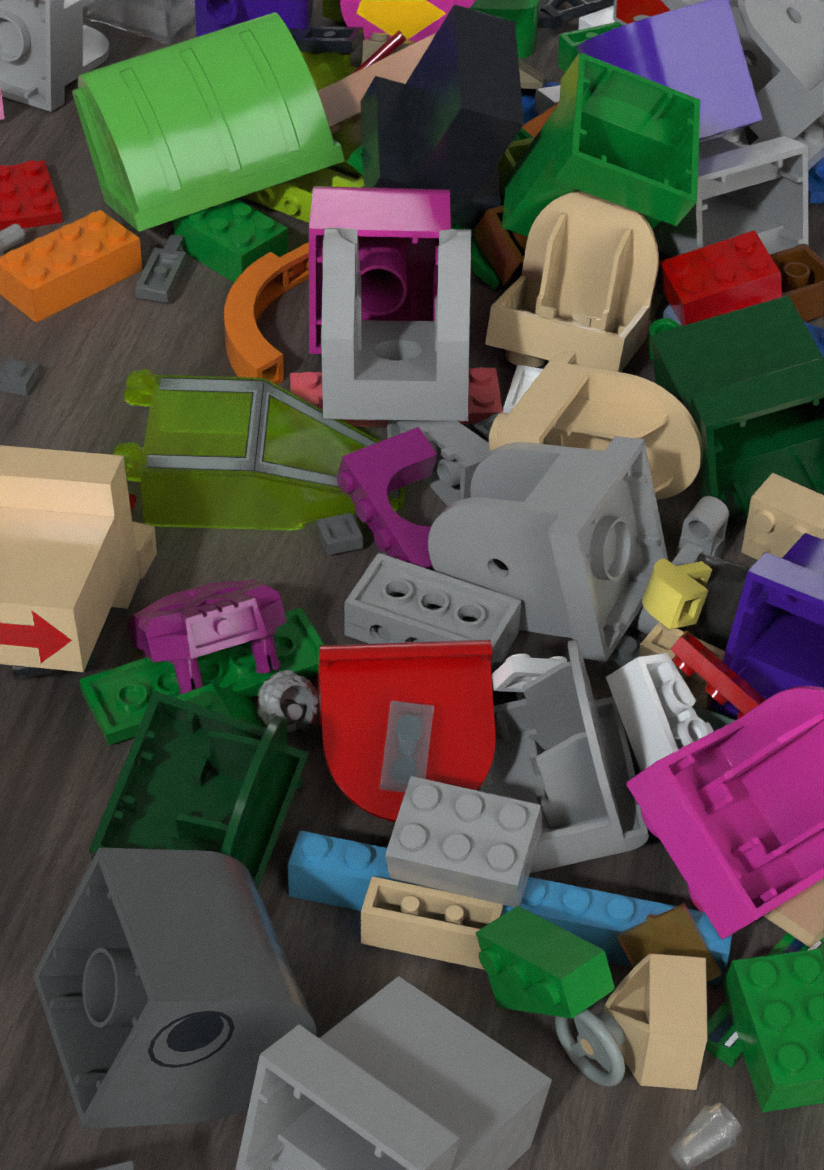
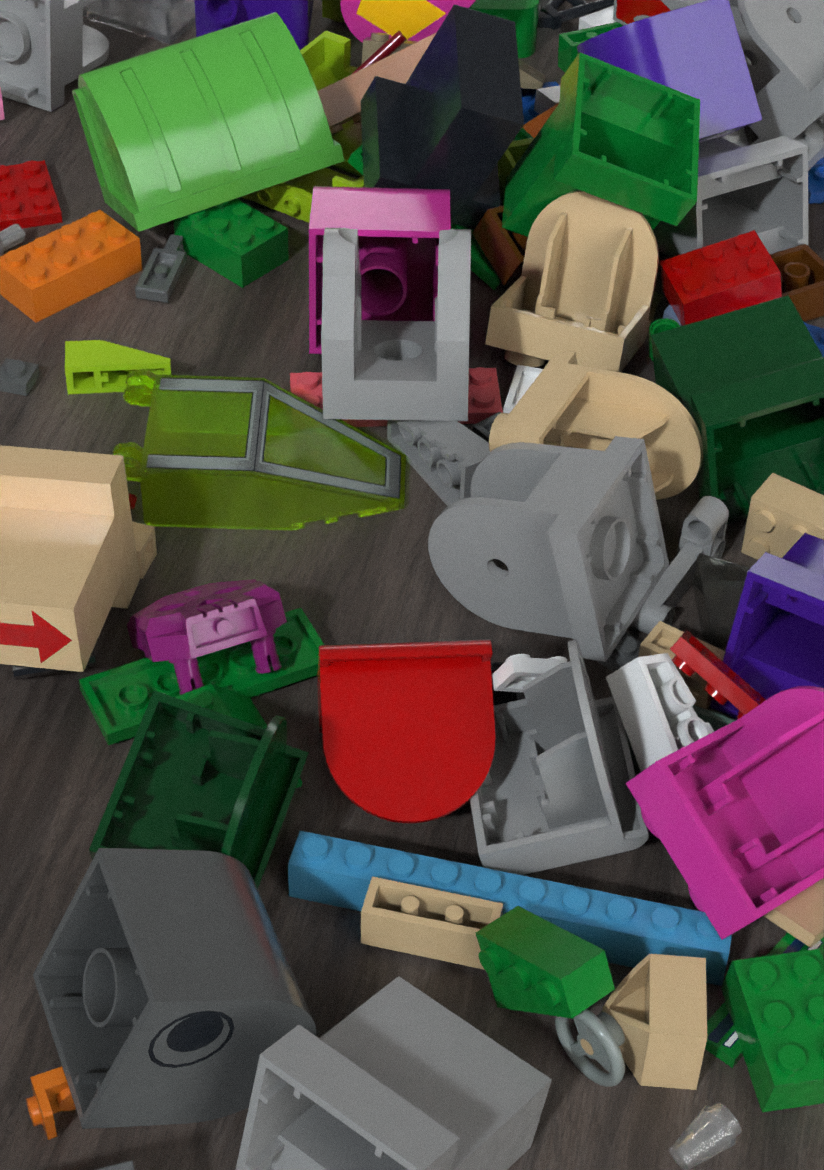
orange arch [224,242,309,387] -> none
light grey piece [257,670,319,732] -> none
black plate [288,26,365,55] -> none
dark grey plate [316,513,363,555] -> none
magenta arch [337,427,437,571] -> none
light grey brick [344,553,521,663] -> none
clear light blue plate [380,701,434,792] -> none
light grey brick [385,776,542,907] -> none
clear orange piece [617,903,722,982] -> none
light yellow brick [642,558,712,629] -> none
none -> orange bracket [26,1066,76,1140]
none -> lime slope [65,340,172,395]

